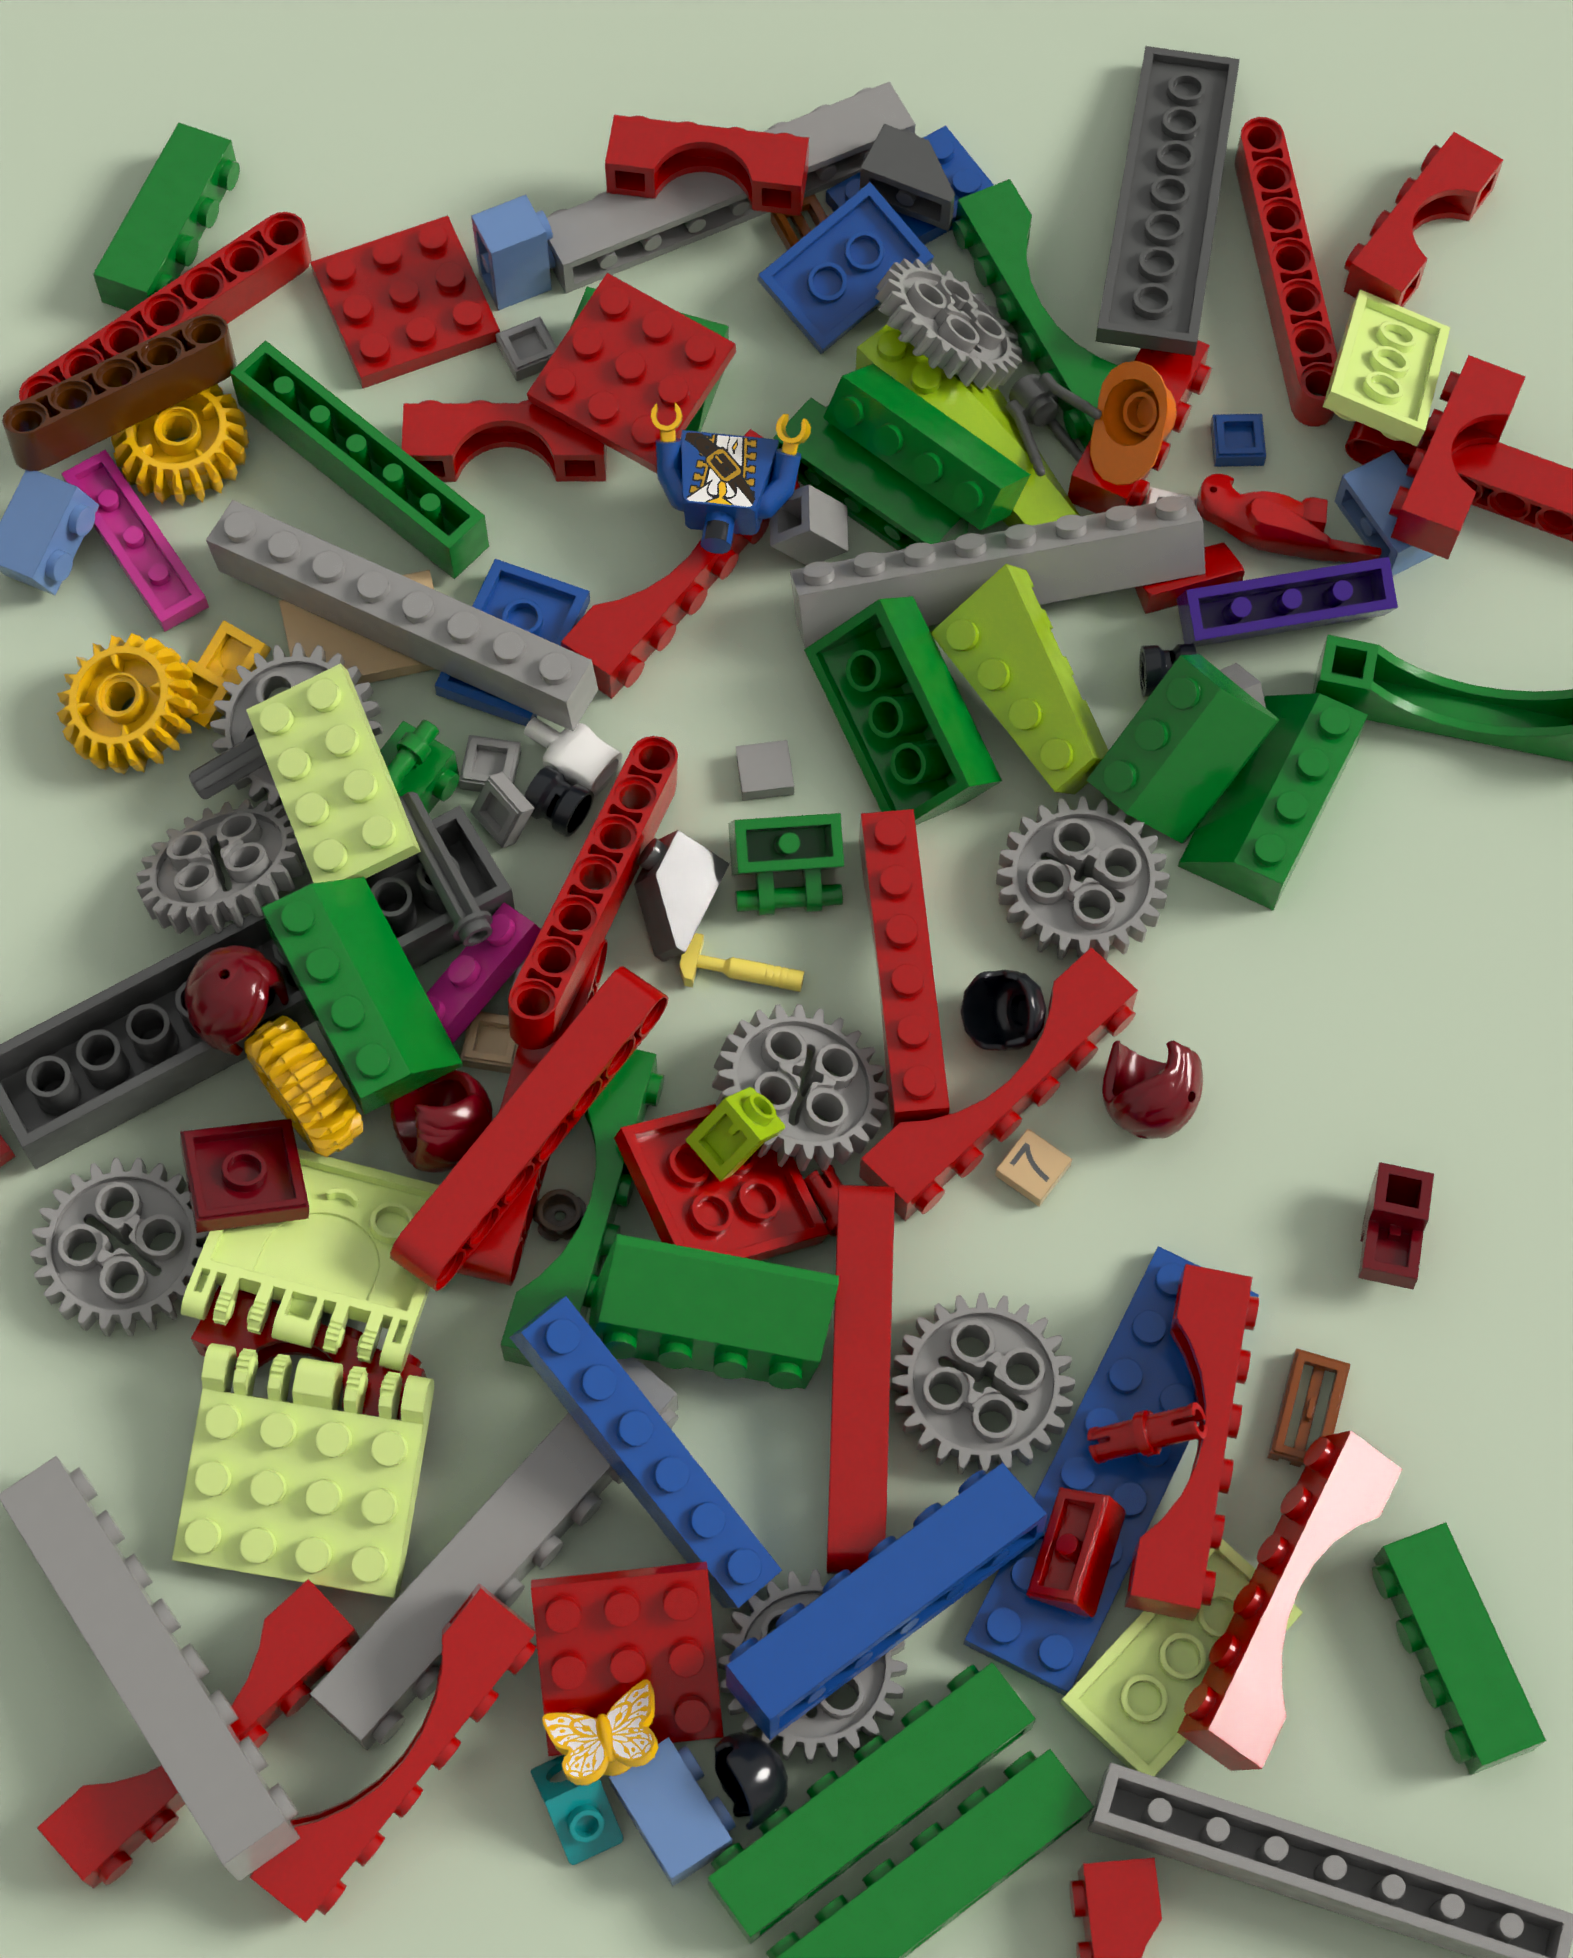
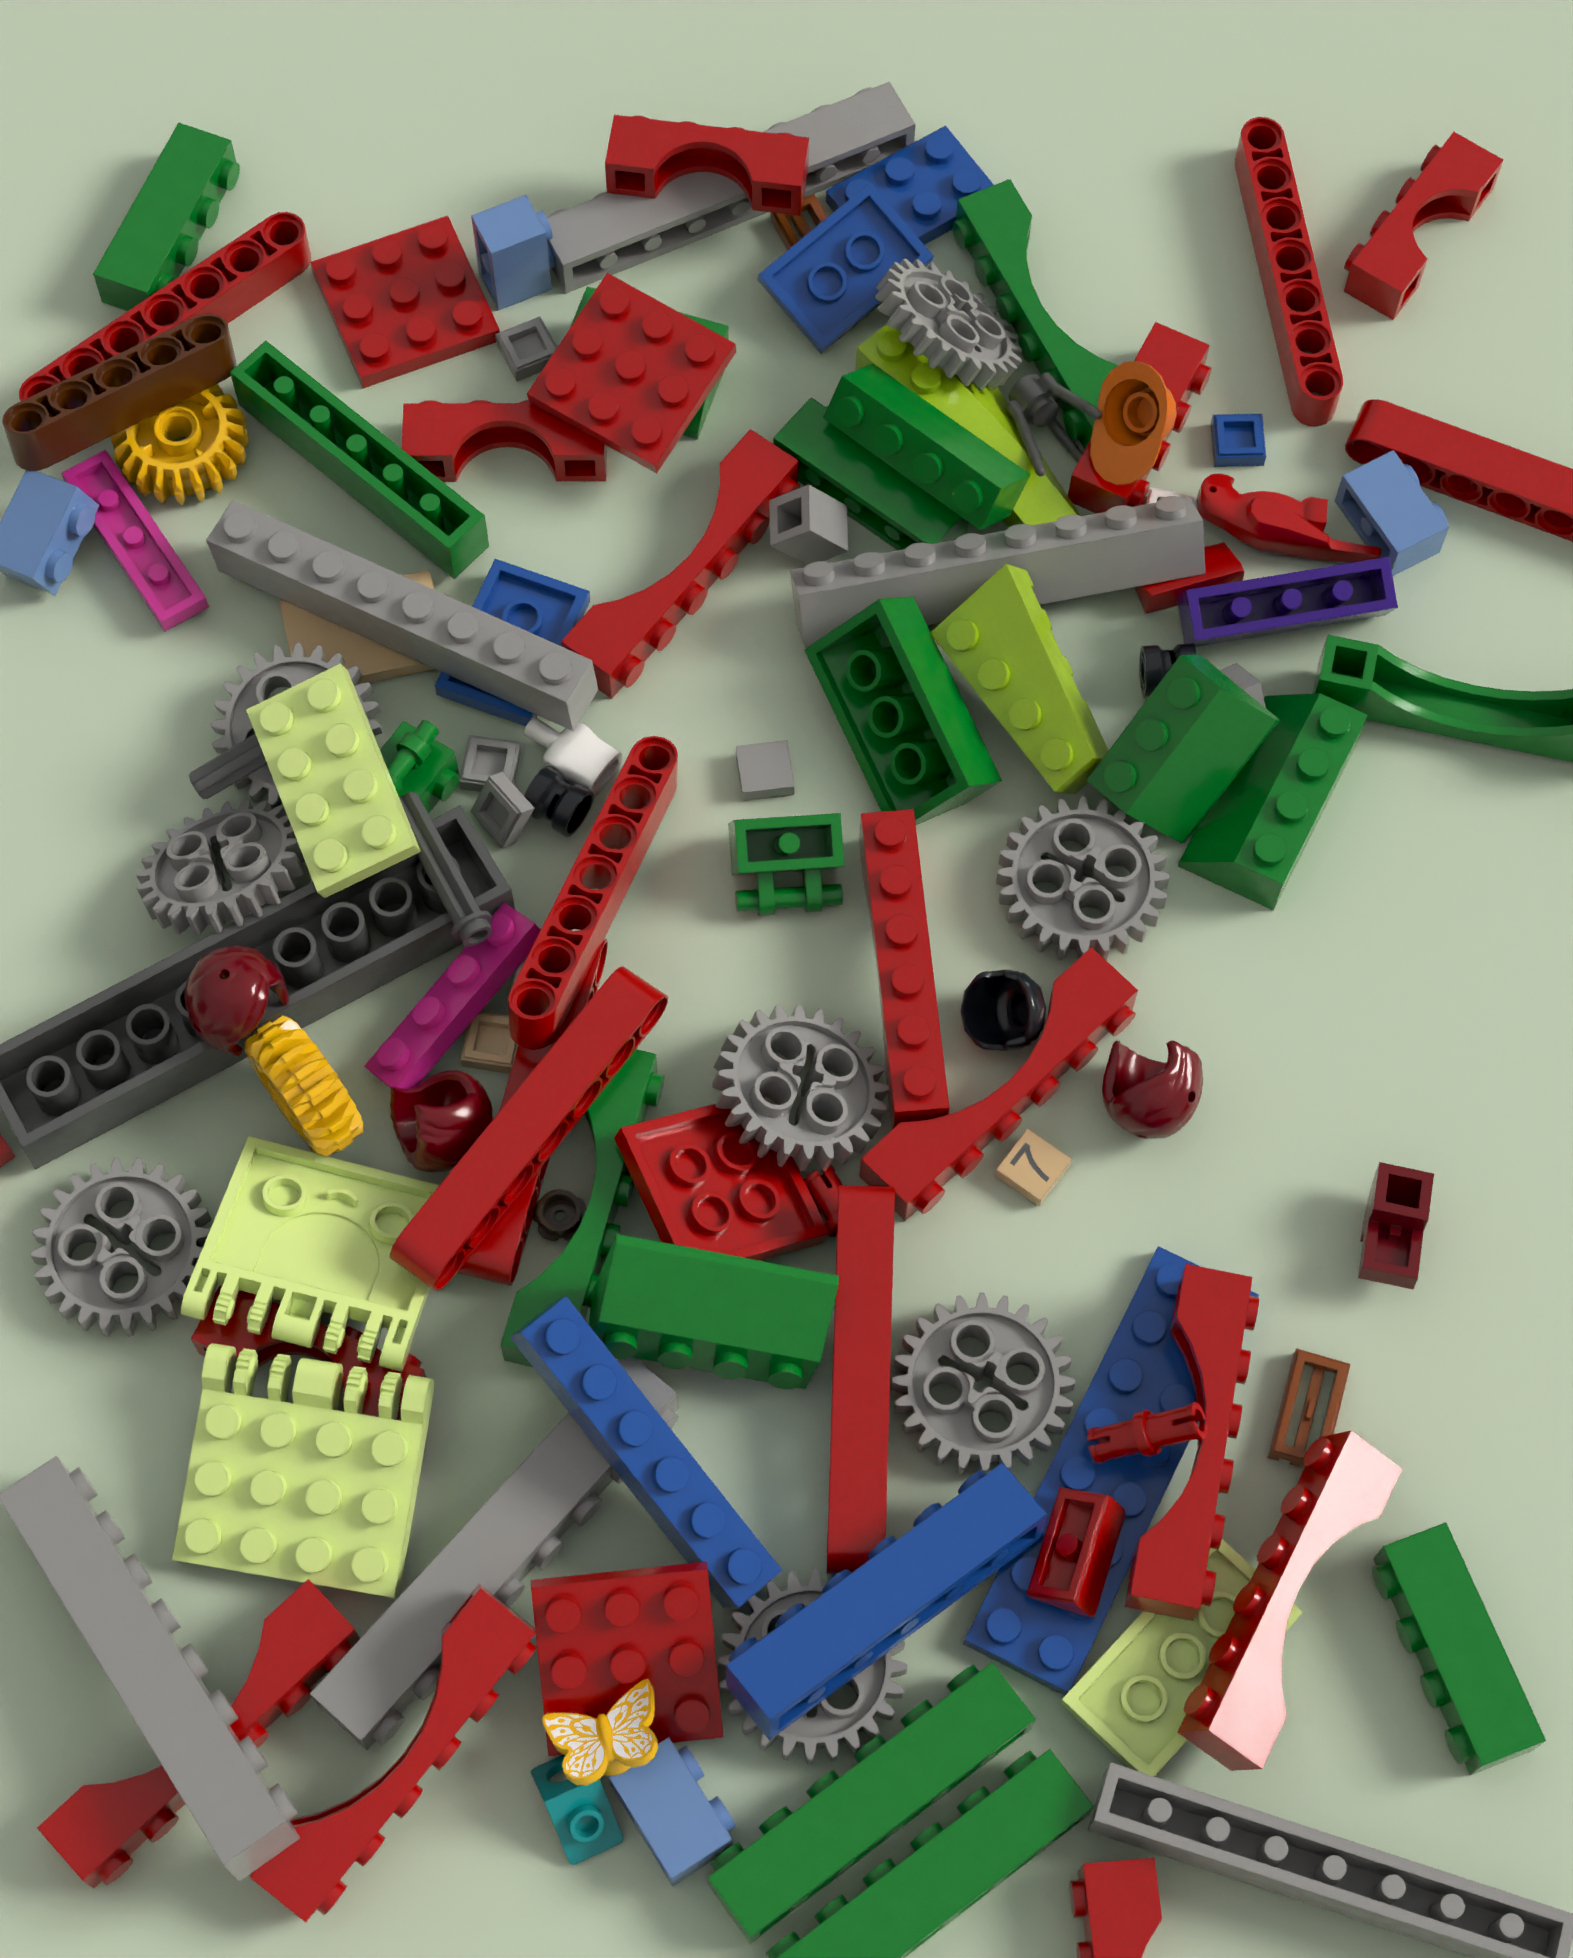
yellow gear [56,633,199,775] -> none
dark red tile [180,1118,309,1233] -> none
yellow slope [187,620,271,730] -> none
green slope [261,877,463,1115] -> none
slope [634,830,729,962] -> none
torso [651,403,811,554] -> none
light yellow piece [679,933,805,992] -> none
lime bracket [685,1087,785,1182] -> none
black hair [714,1732,788,1830] -> none
dark grey slope [859,124,955,231] -> none
dark grey plate [1095,46,1240,356] -> none
yellowish green plate [1323,289,1450,447] -> none
red arch [1389,355,1526,560] -> none

